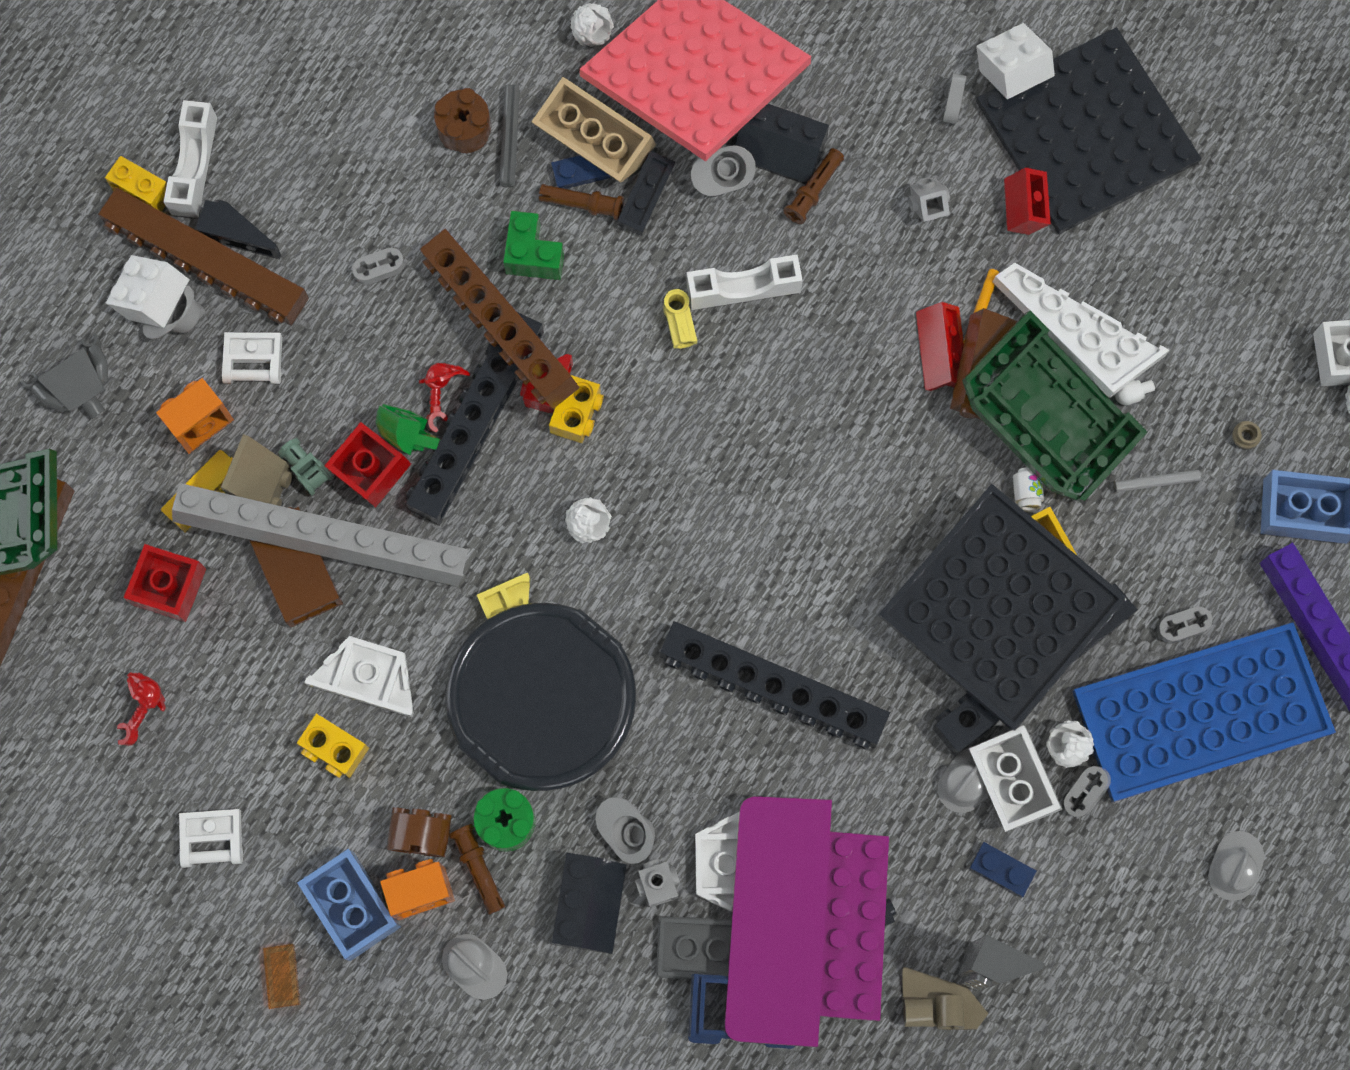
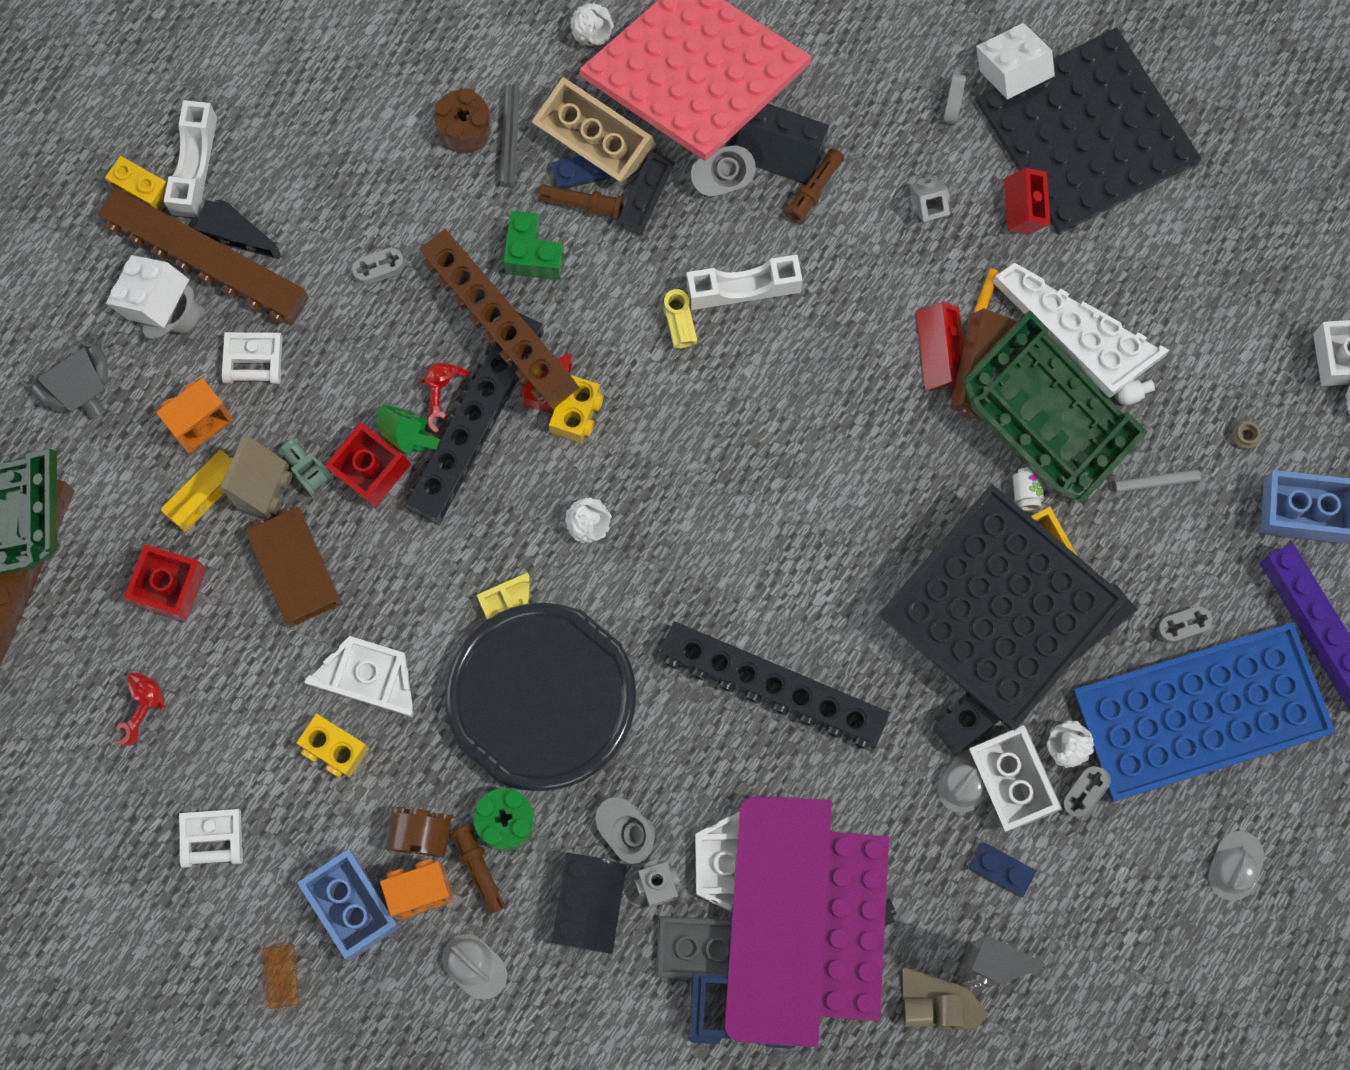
light grey brick [172,483,468,587] -> none

